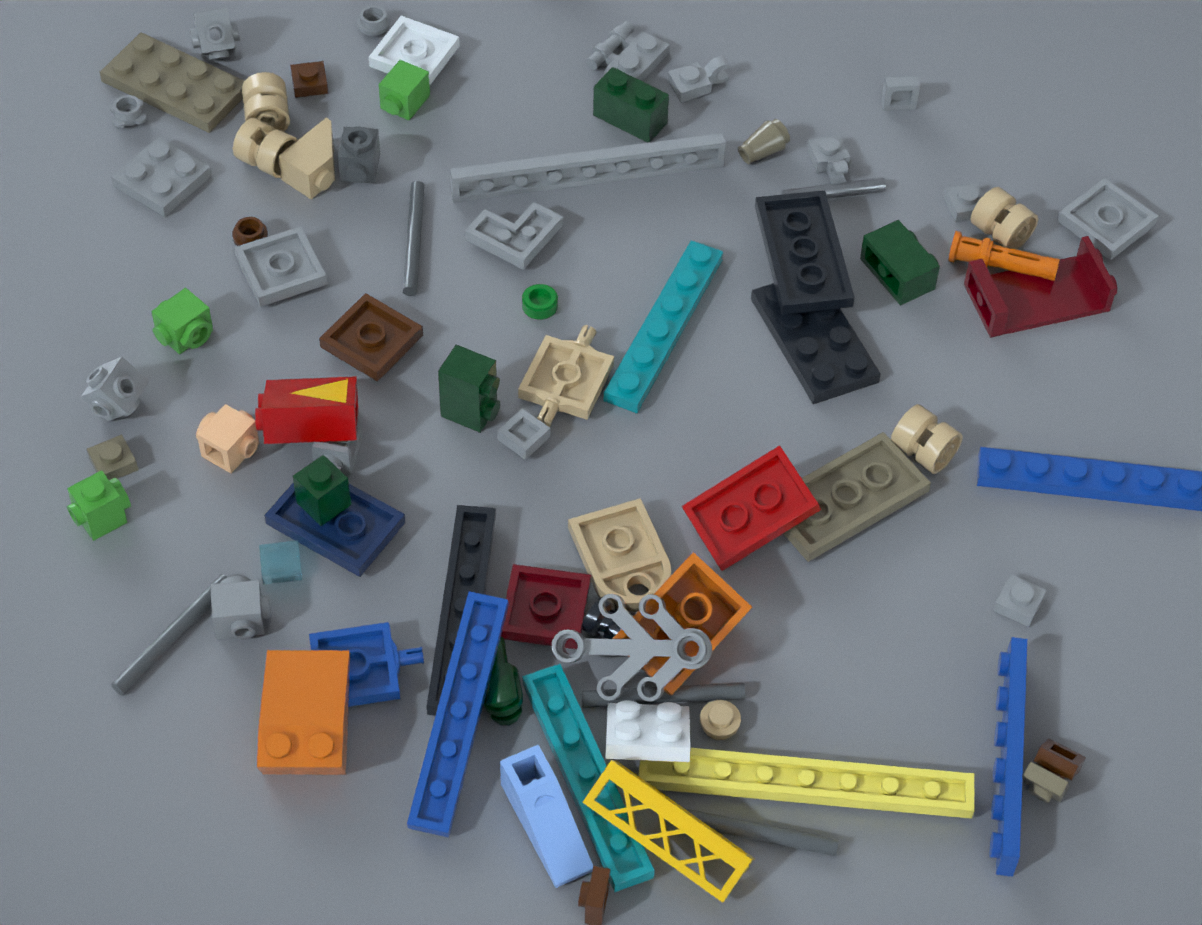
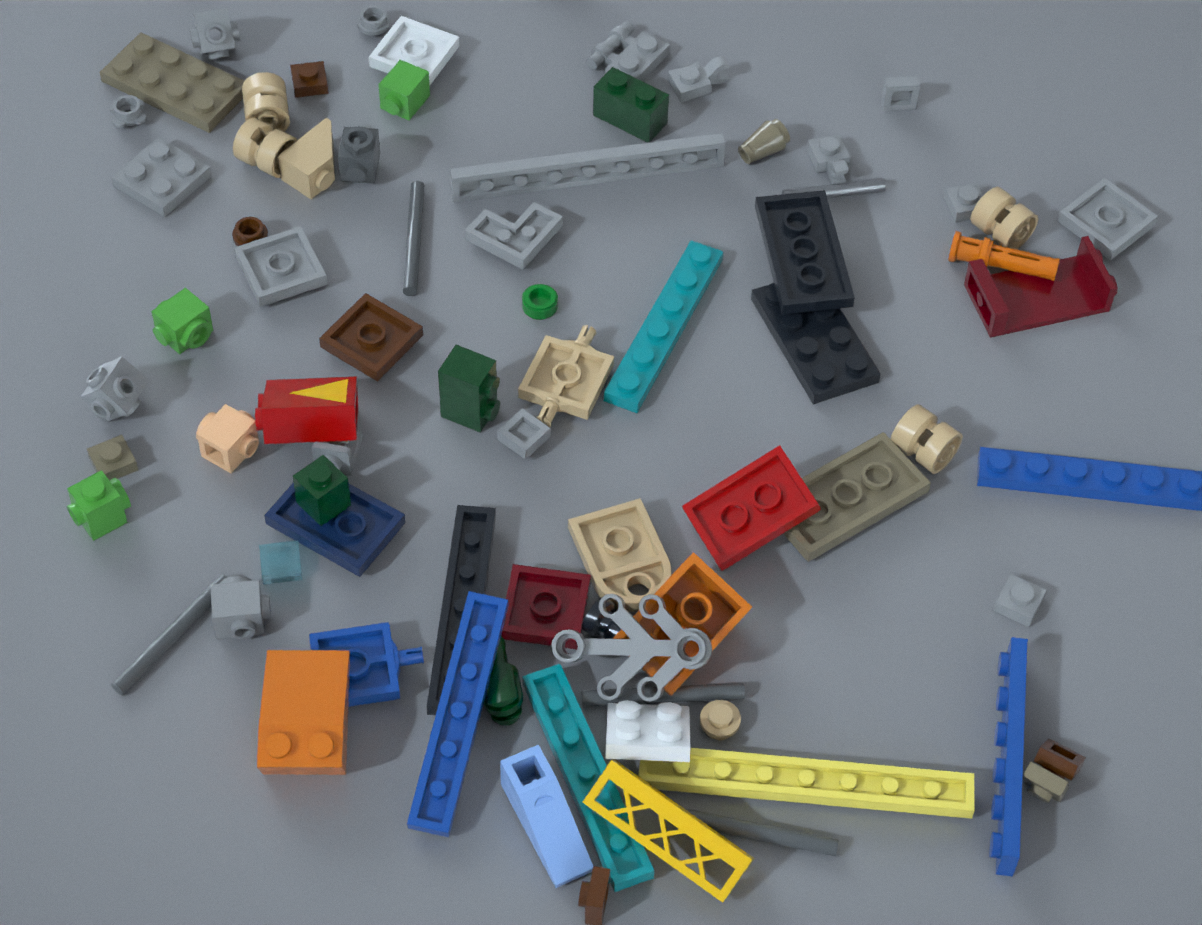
dark green brick [860,219,940,306] -> none

